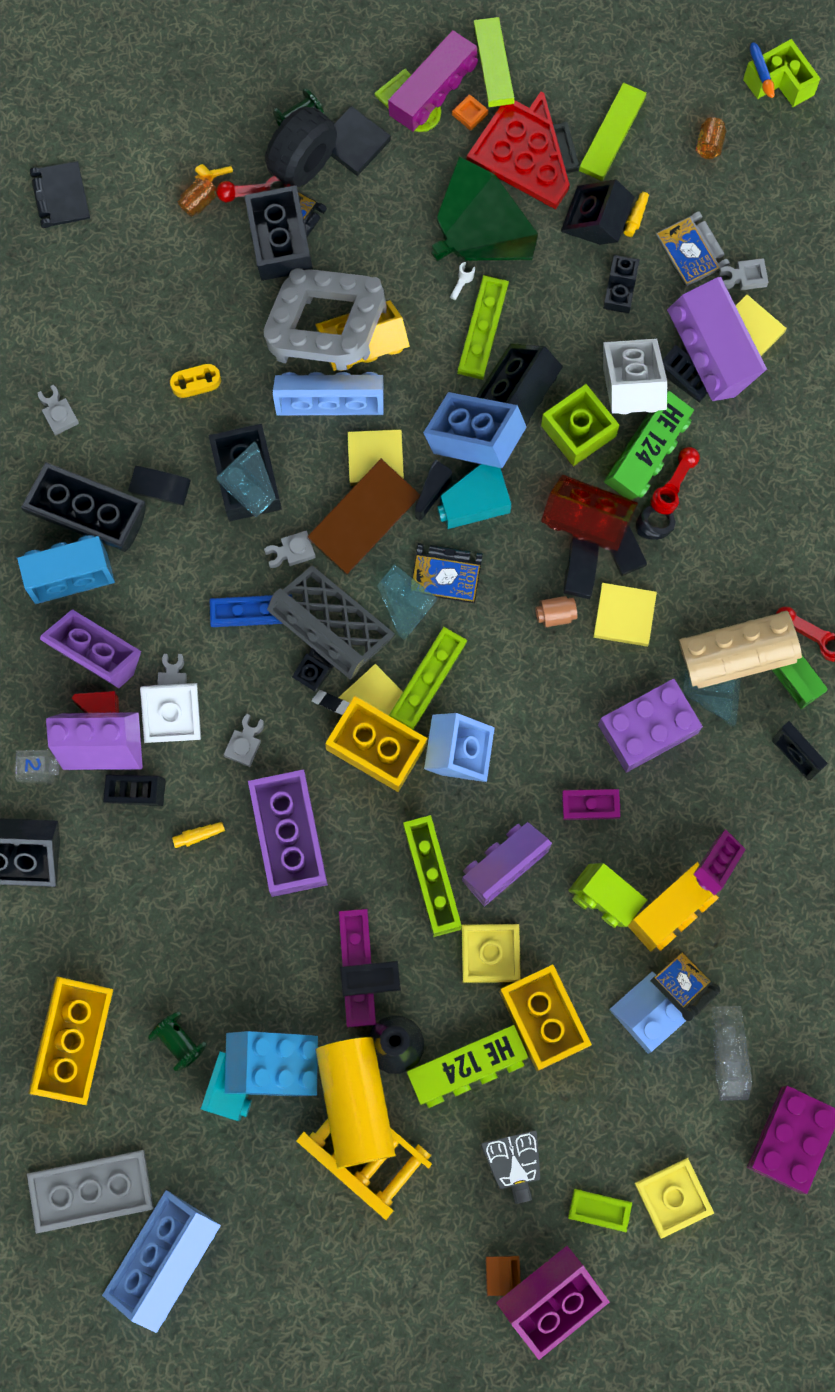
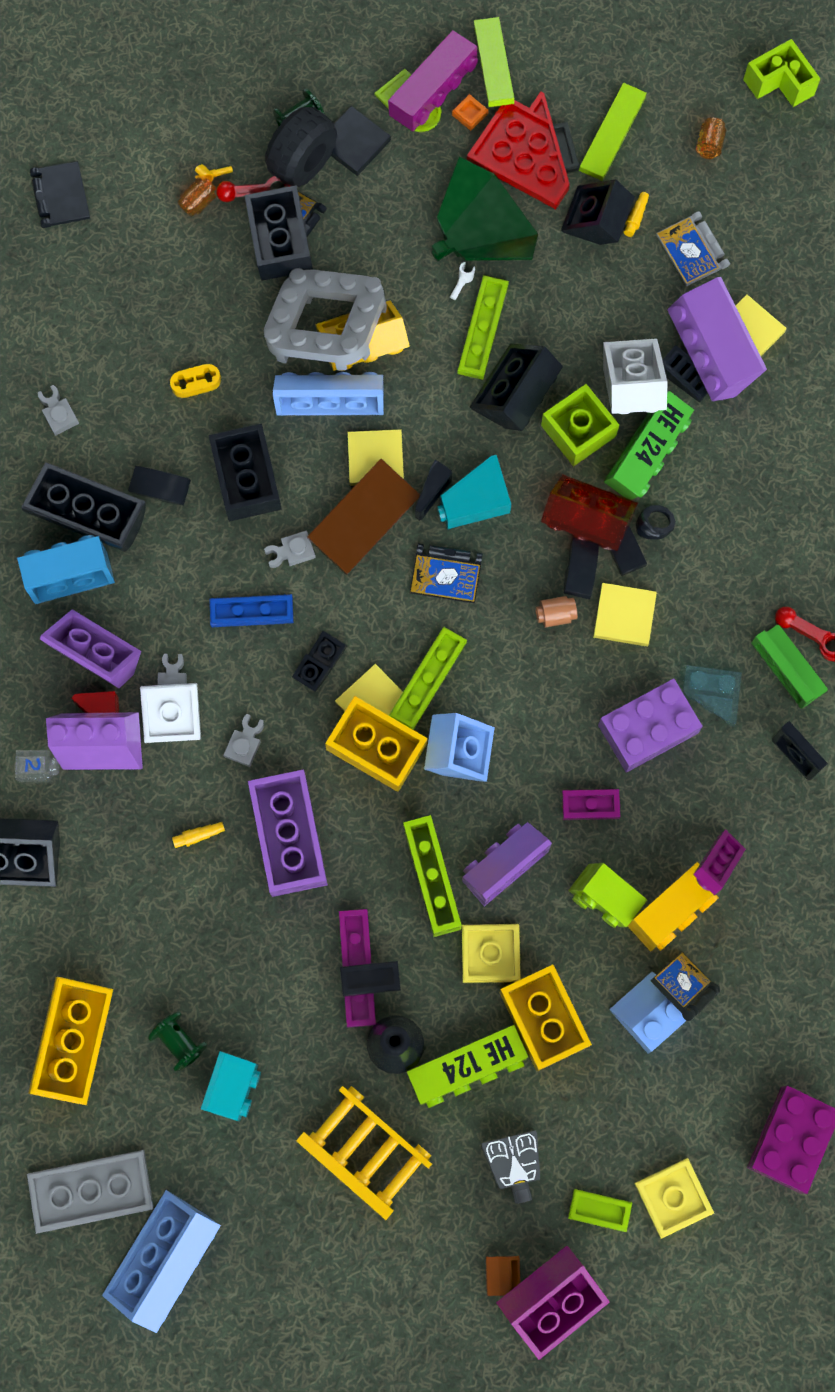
black slope [103,775,166,806] -> none
clear light blue wing [216,442,276,517] -> none
dark azure brick [224,1031,318,1096] -> none
dark grey fence [267,566,395,680] -> none
sticker [312,690,350,715] -> none
yellow brick [315,1037,396,1169] -> none
clear light blue wing [377,564,438,640] -> none
medium blue brick [423,392,526,468] -> none
black slope [603,255,640,314] -> none
red piece [651,447,700,514] -> none
tan container [679,611,802,688] -> none
clear slope [712,1006,752,1101] -> none
light grey plate [719,258,769,290] -> none
blue piece [750,42,775,98] -> none

